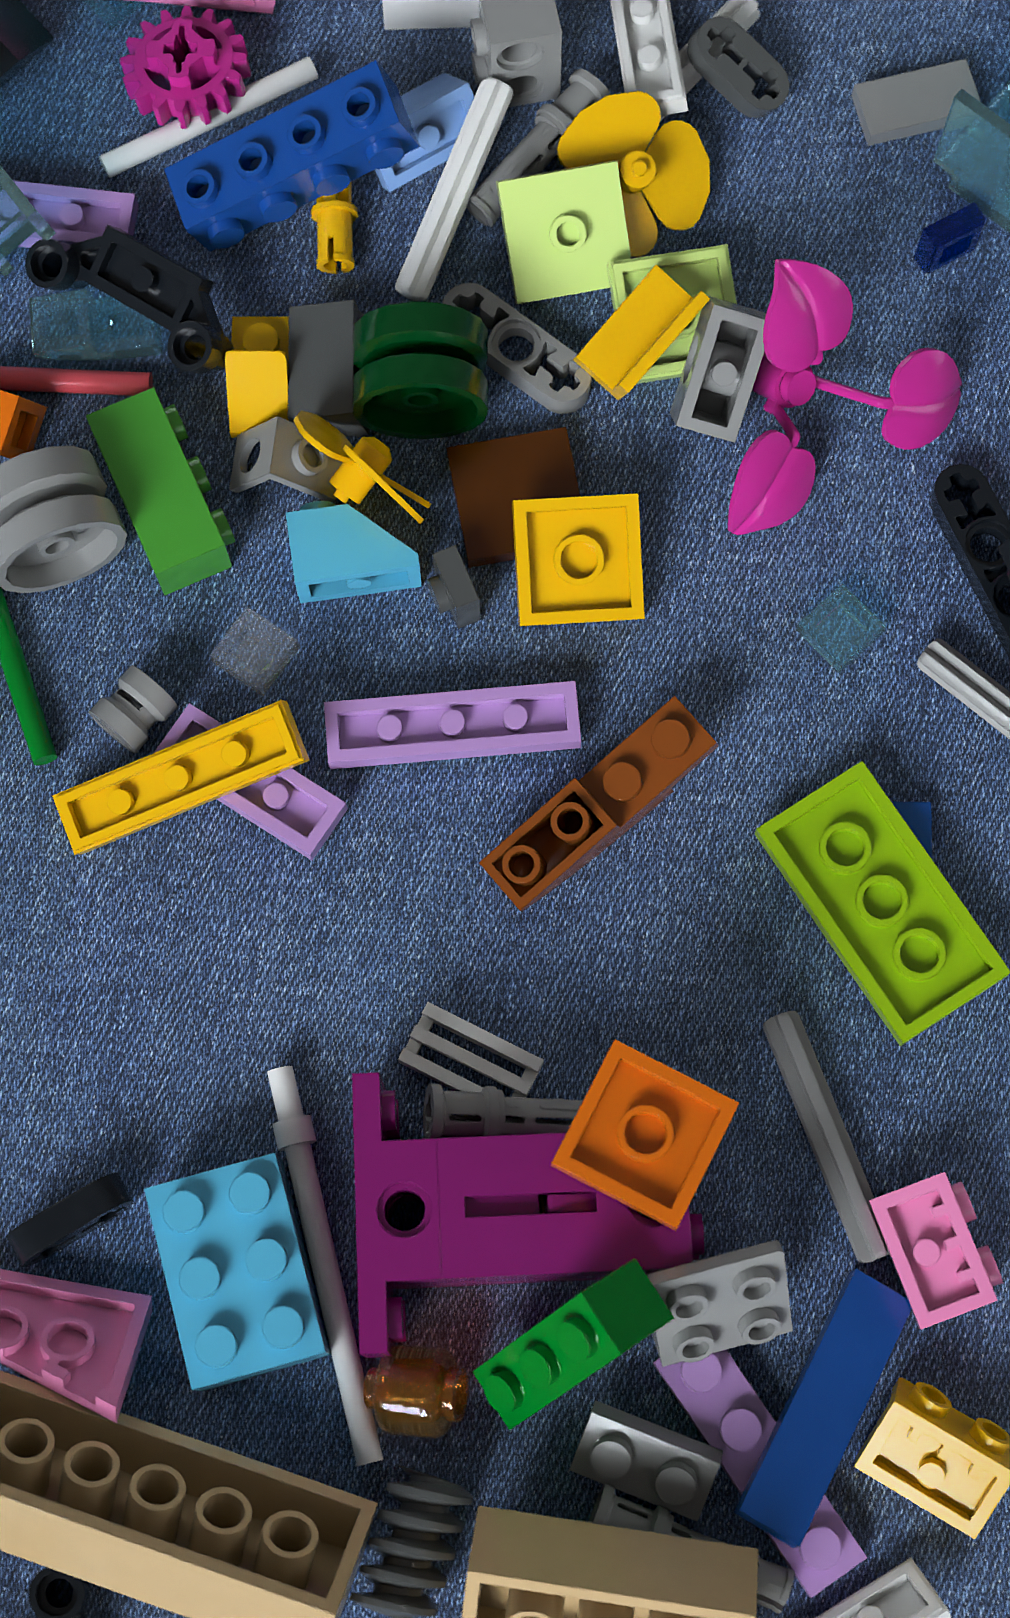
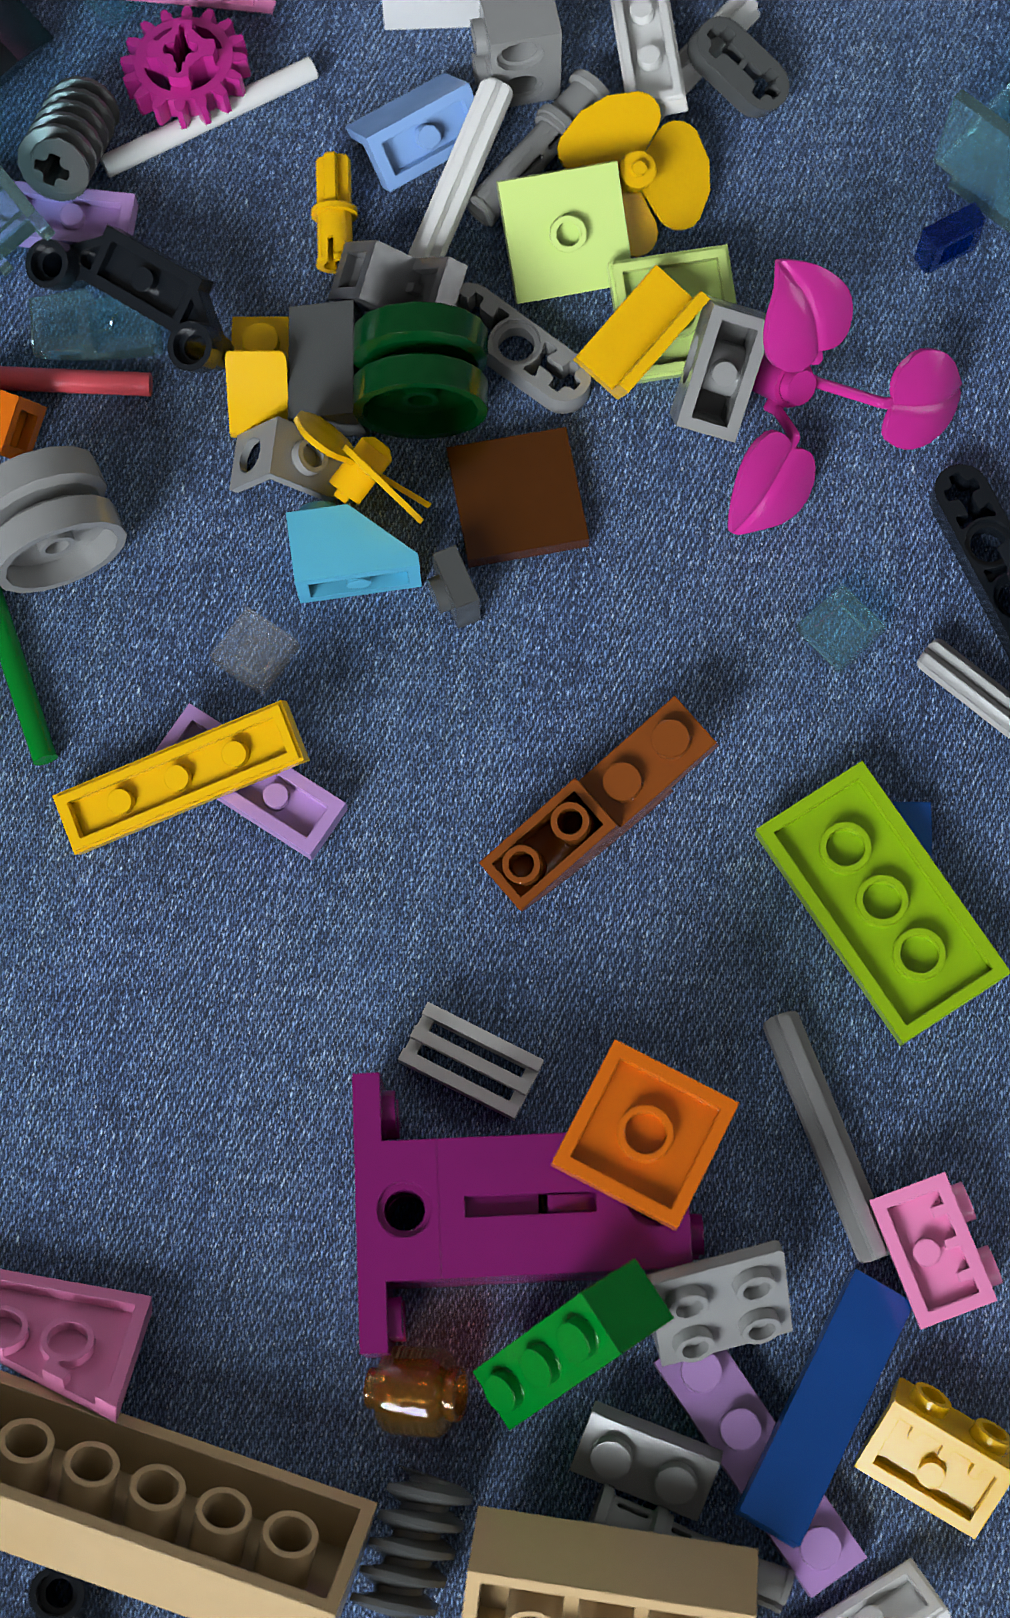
black beam [6,1173,134,1267] -> none
bright green brick [85,387,236,596] -> none
light grey wheel [88,665,178,754] -> none
medium azure brick [144,1152,331,1391] -> none
blue brick [164,60,420,252] -> none
white bar [267,1066,383,1466] -> none
lavender plate [324,681,581,769] -> none
light grey pin [423,1083,583,1139] -> none
yellow plate [512,493,645,626] -> none
light grey tile [851,59,983,146] -> none
none -> dark grey piece [18,76,120,202]
none -> flat silver slope [328,240,468,312]

